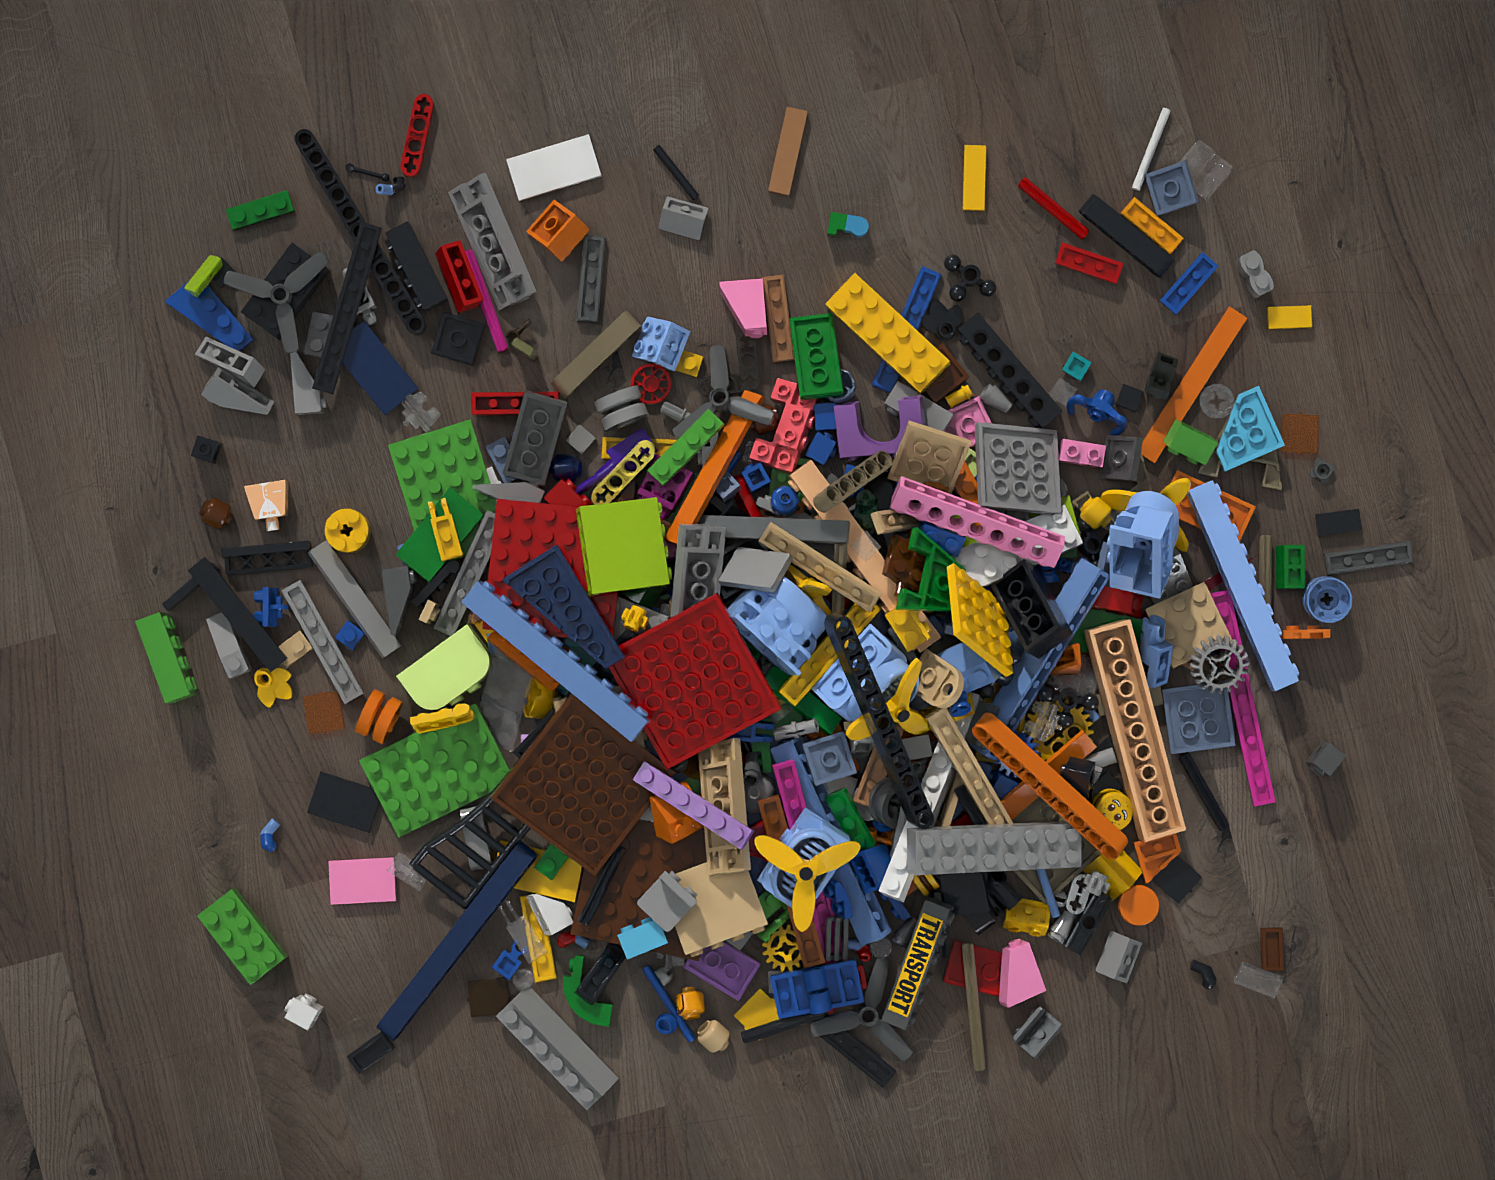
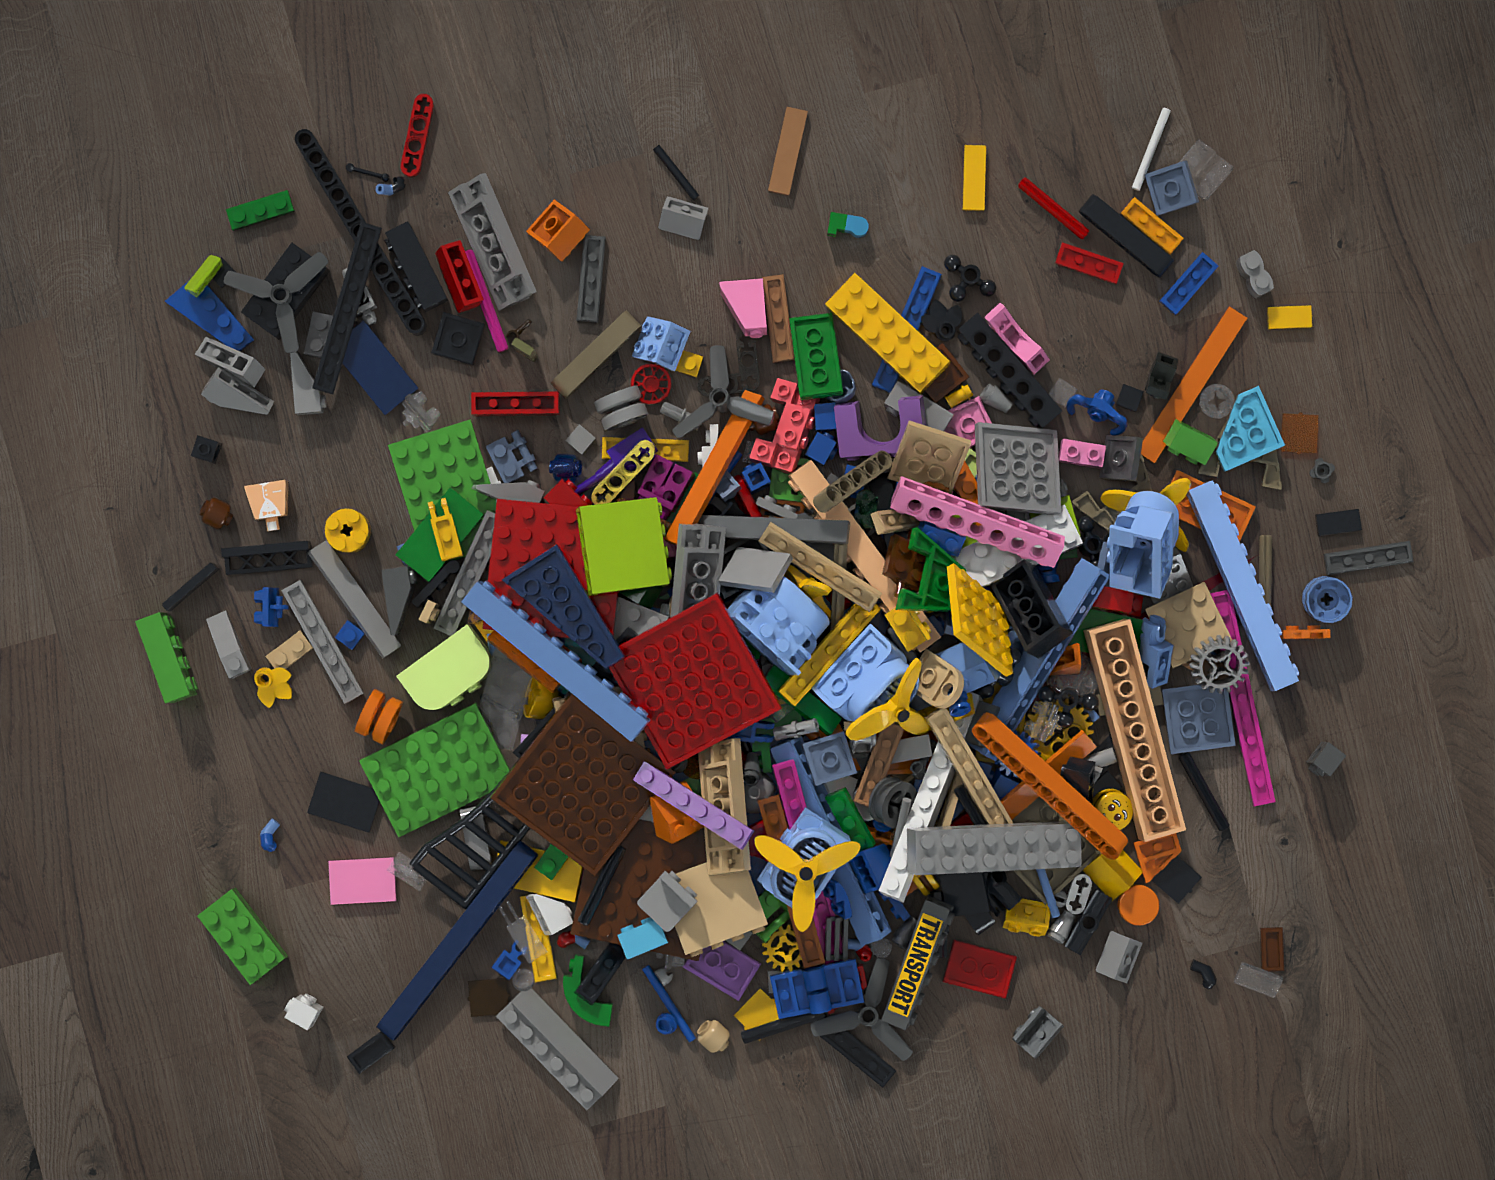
black tile [188,557,288,672] -> none
clear orange piece [303,691,344,734] -> none
yellow hinge [410,703,475,734] -> none
dark grey plate [502,390,567,485] -> none
white tile [506,134,601,202] -> none
yellow gear [621,605,649,632] -> none
bright green plate [647,409,724,487] -> none
light orange head [675,987,705,1020] -> none
blue head [770,486,799,517] -> none
black beam [824,613,934,829] -> none
clear tile [850,531,881,562] -> none
dark tan axle [962,942,986,1071] -> none
bright pink slope [999,939,1046,1008] -> none
blue arm [1058,556,1089,574] -> none
teal plate [1061,352,1092,382] -> none
yellow head [1079,497,1112,529] -> none
light grey gear [1082,870,1110,896] -> none
green hinge [1276,545,1305,589] -> none
none -> bright pink arch [984,303,1050,375]

